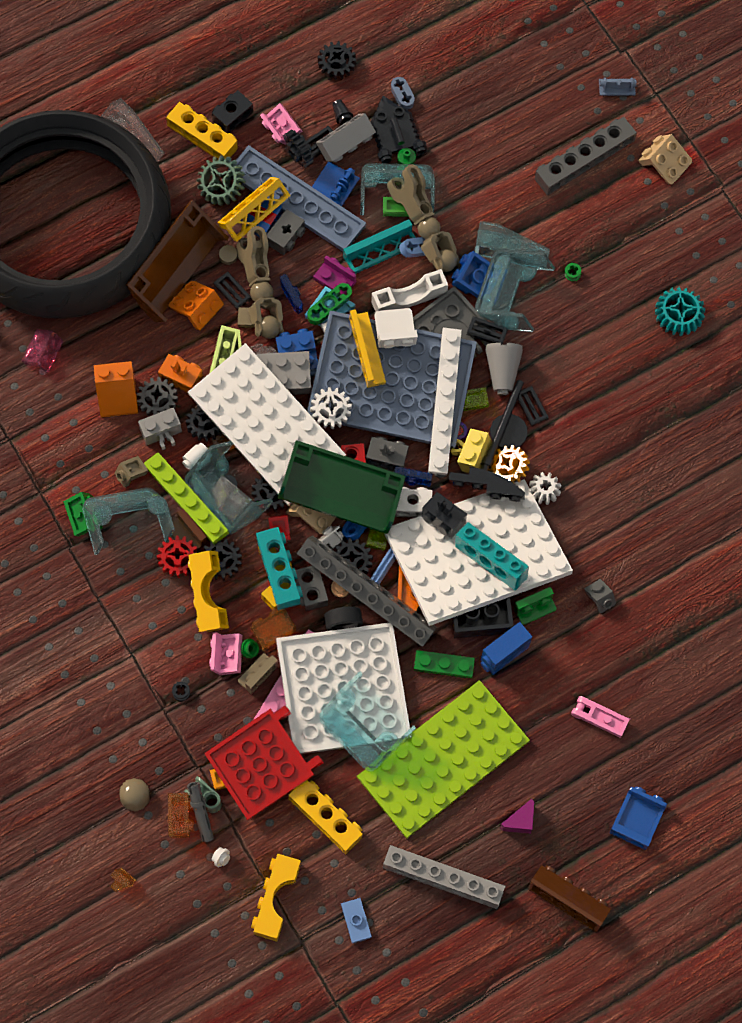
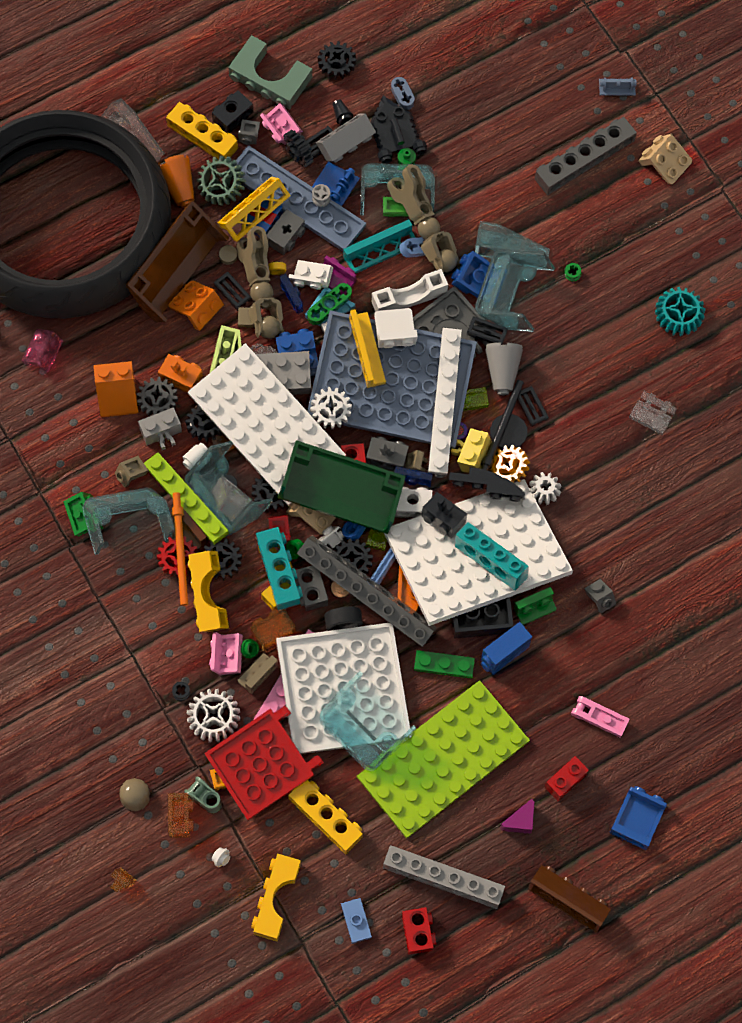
dark grey pin [187,782,214,842] -> none
none -> orange cone [158,154,195,208]
none -> orange bar [172,492,188,606]
none -> white gear [187,689,240,742]
none -> sand green arch [228,35,312,110]
none -> dark grey bracket [238,119,260,145]
none -> yellow tile [268,262,286,275]
none -> green tile [286,539,304,559]
none -> white bracket [288,260,334,290]
none -> light grey wheel [312,184,330,207]
none -> red brick [402,907,436,955]
none -> dark tan tile [404,450,428,474]
none -> red brick [544,756,589,801]
none -> clear plate [629,391,677,435]

